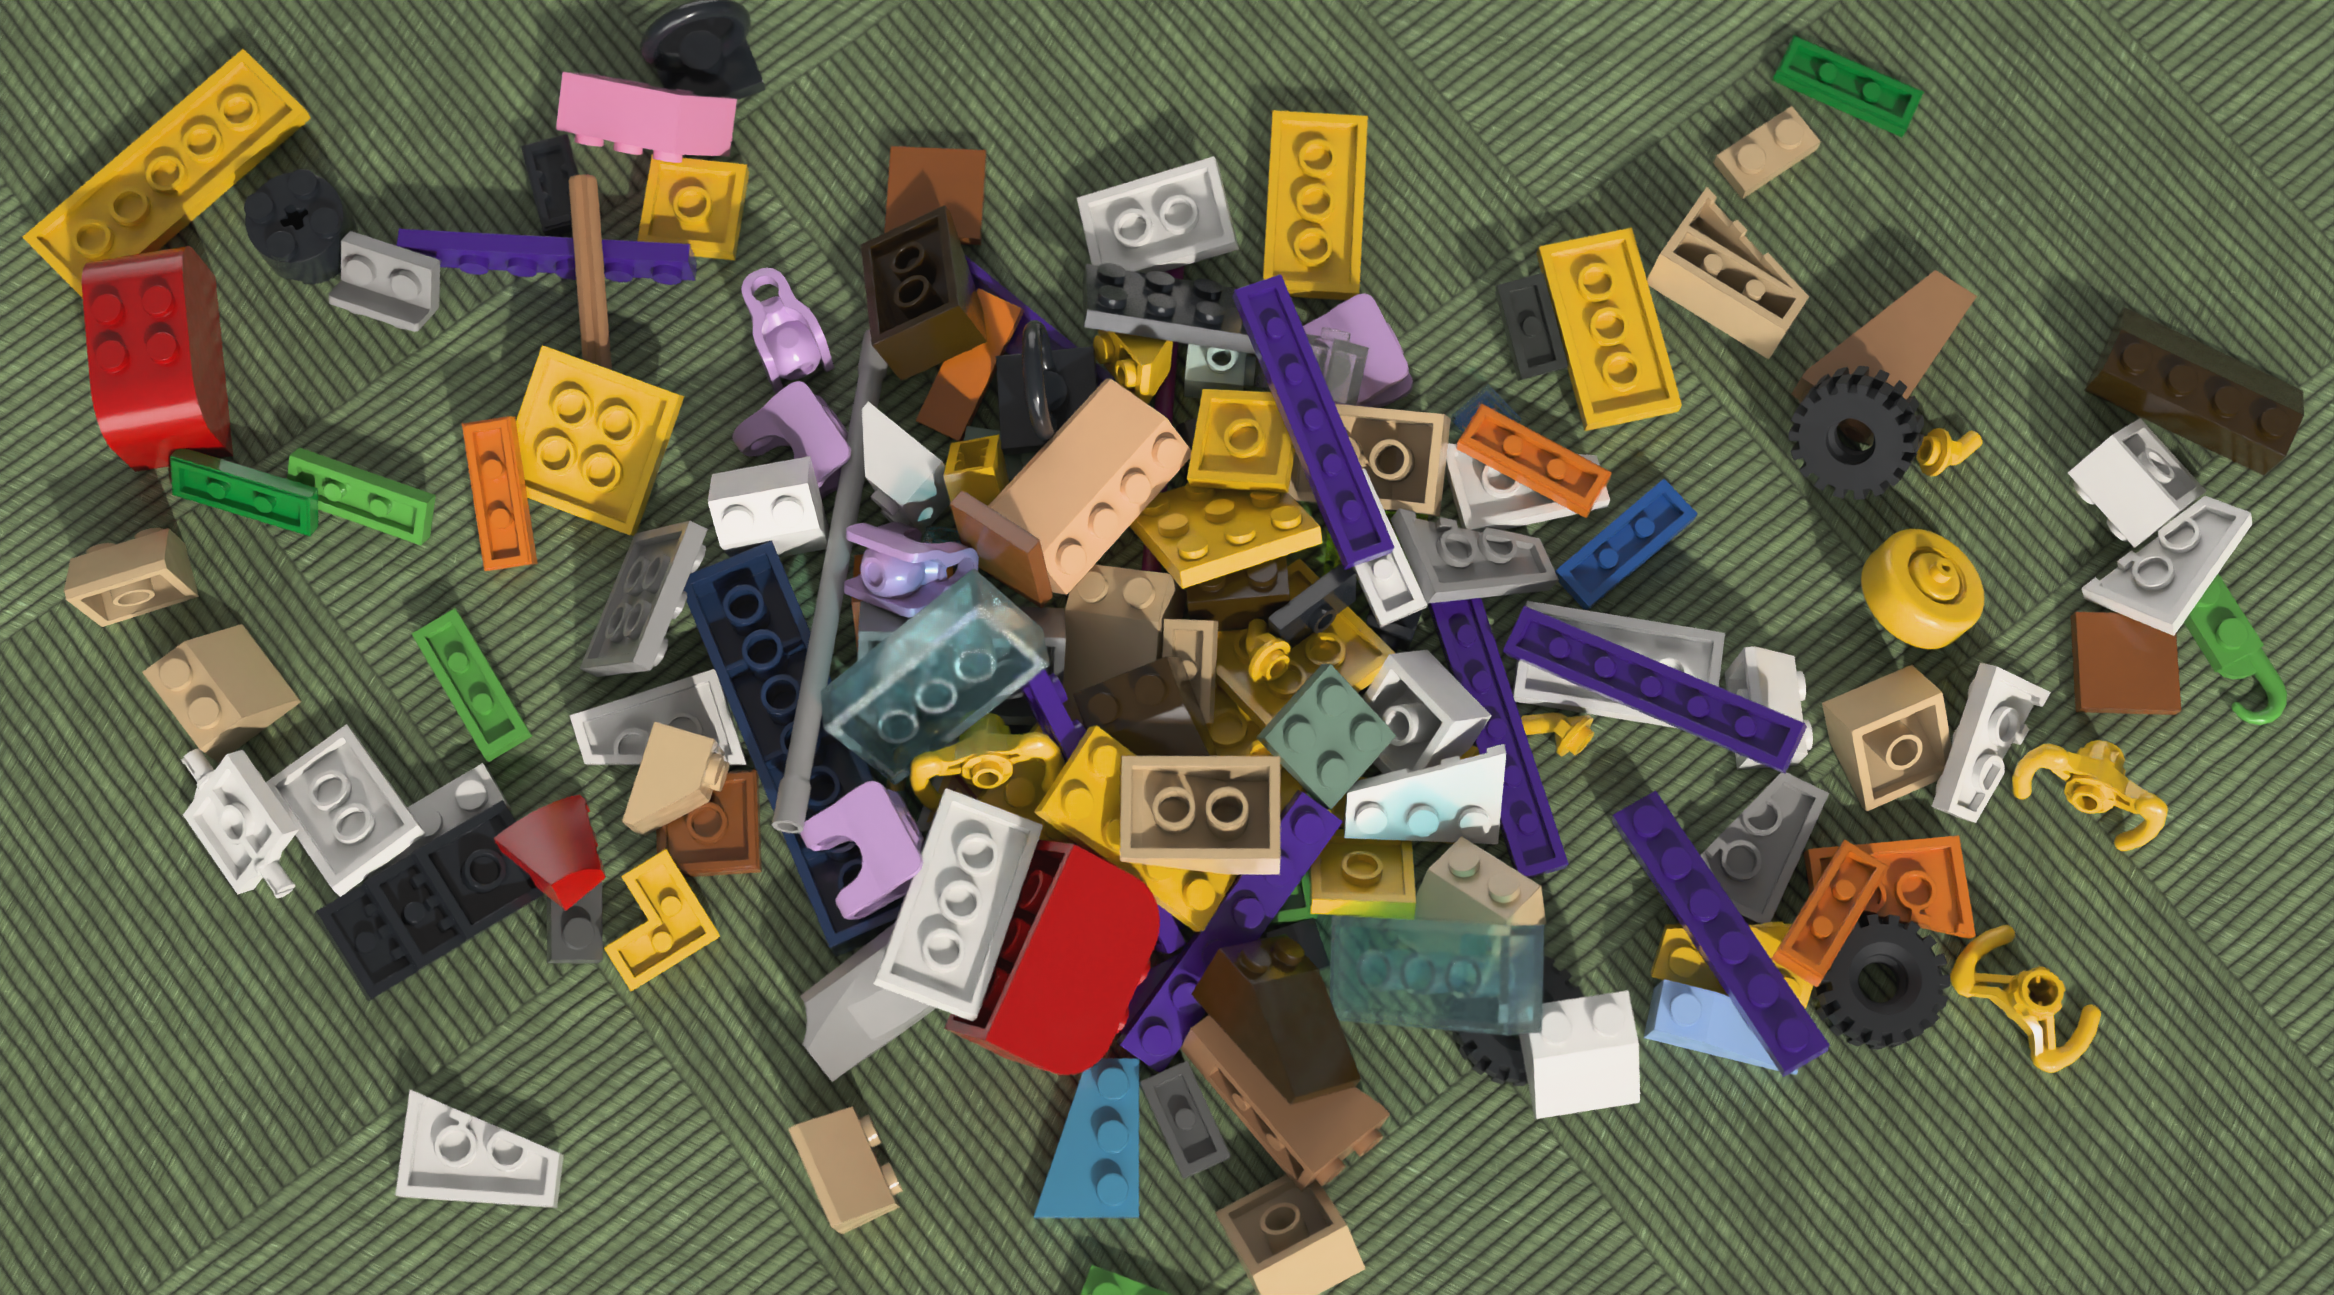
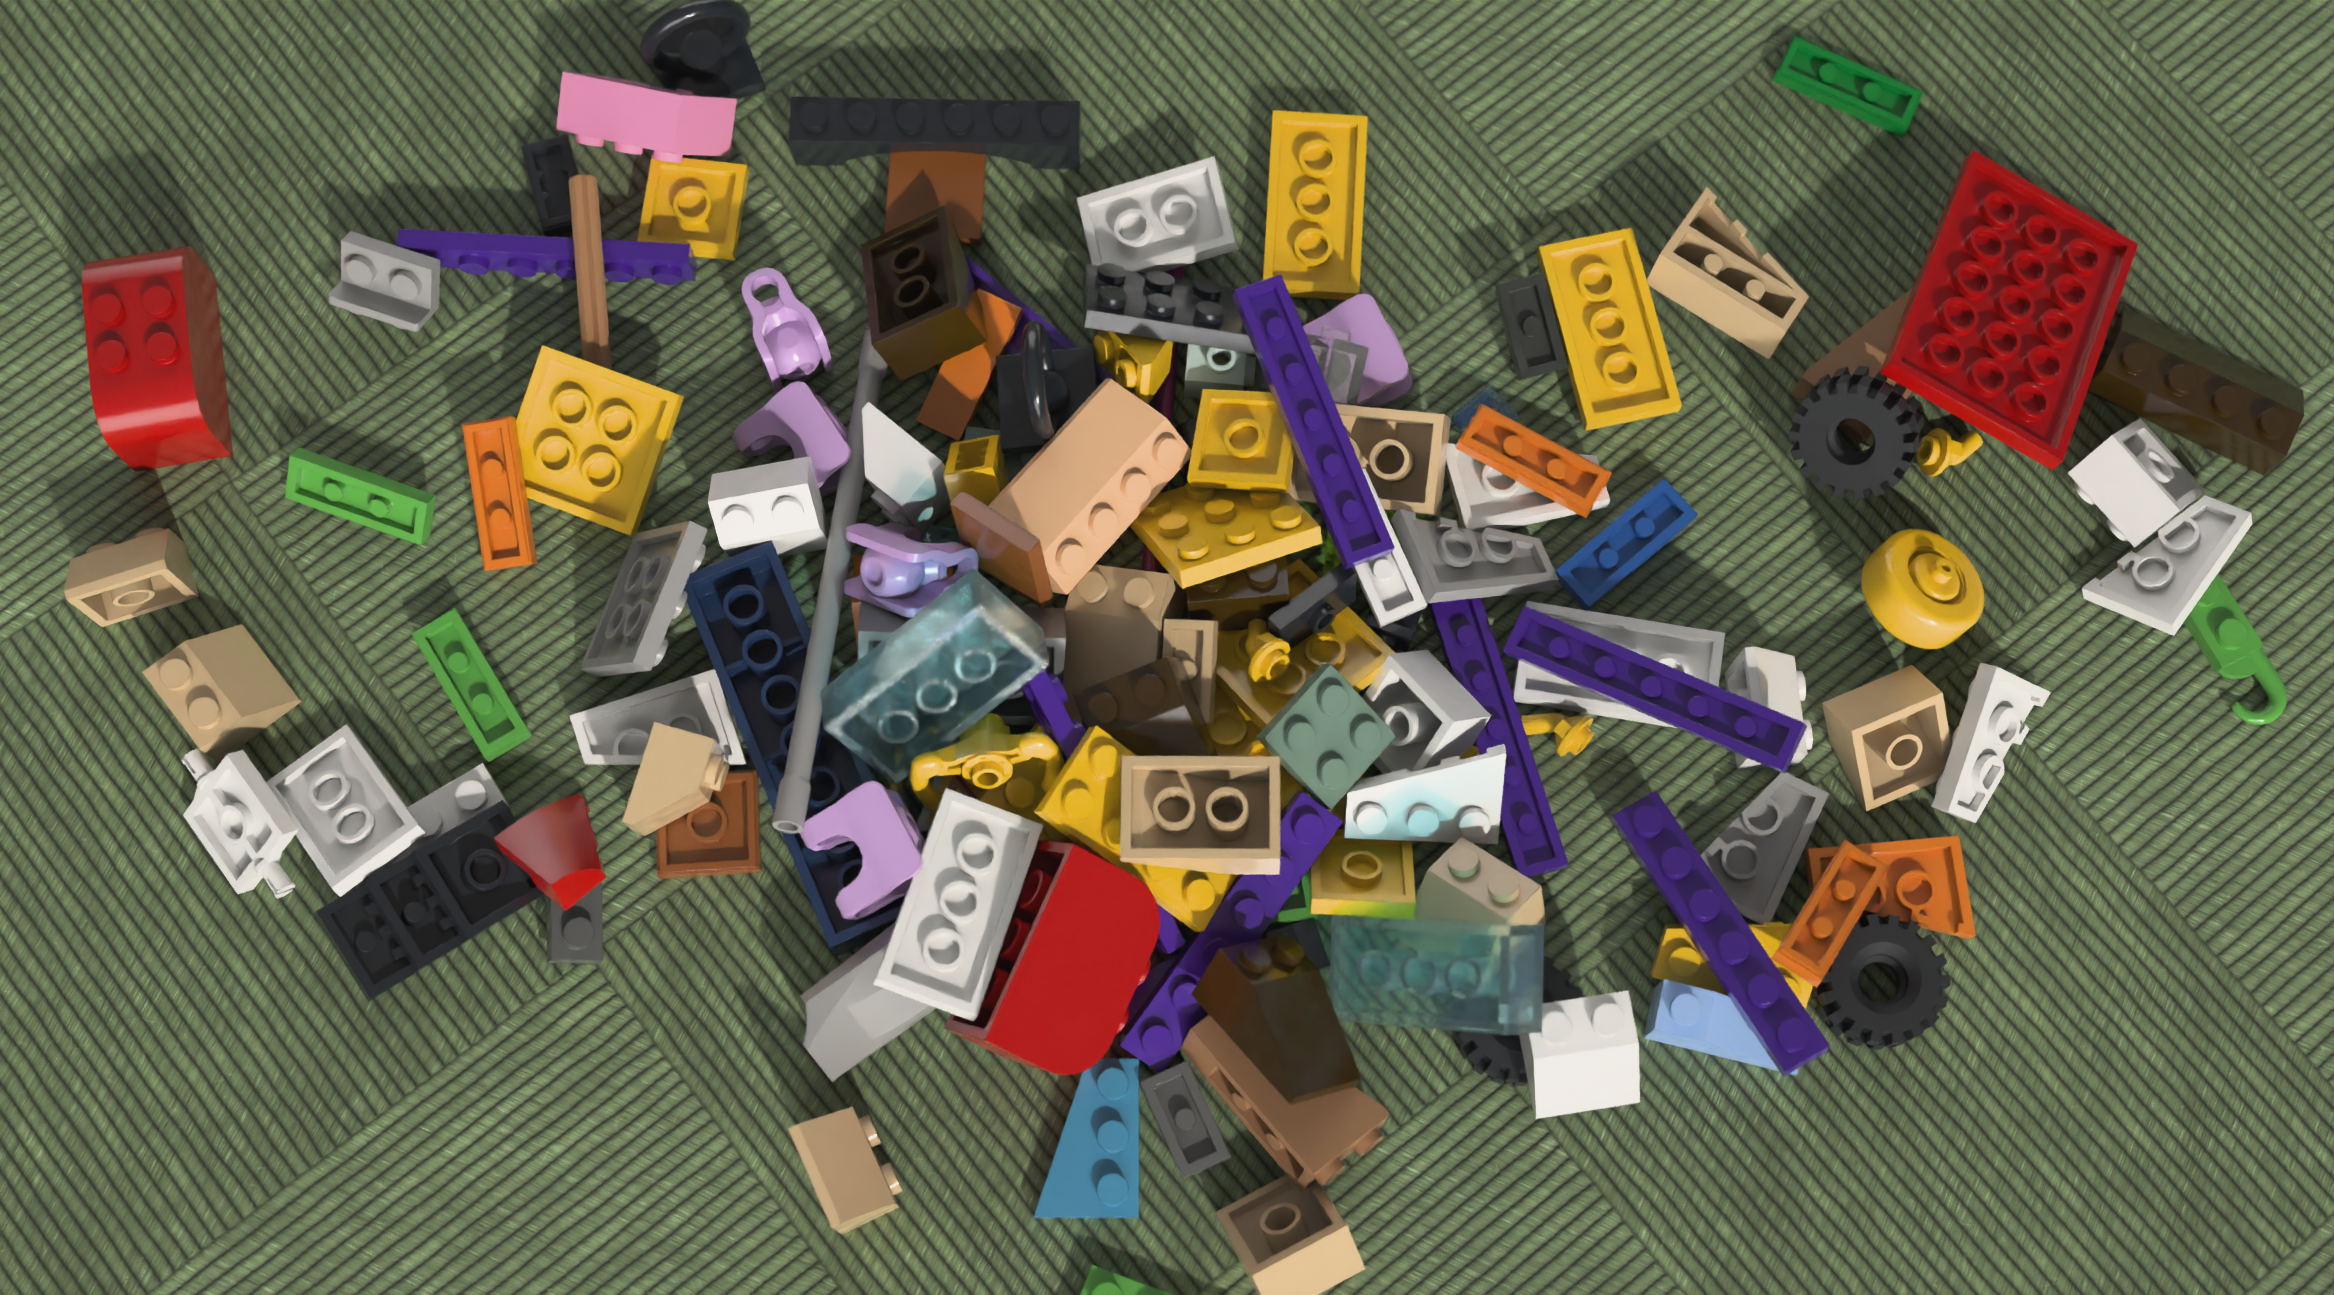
yellow plate [23,49,311,297] -> none
green tile [170,449,318,537] -> none
black brick [244,169,358,284] -> none
white wing [395,1090,564,1208] -> none
yellow plate [604,848,720,991] -> none
tan plate [1713,106,1821,199] -> none
yellow piece [1950,925,2101,1073] -> none
yellow piece [2012,740,2168,851] -> none
dark orange tile [2070,612,2181,715] -> none
none -> black arch [789,96,1081,170]
none -> red plate [1880,150,2138,470]

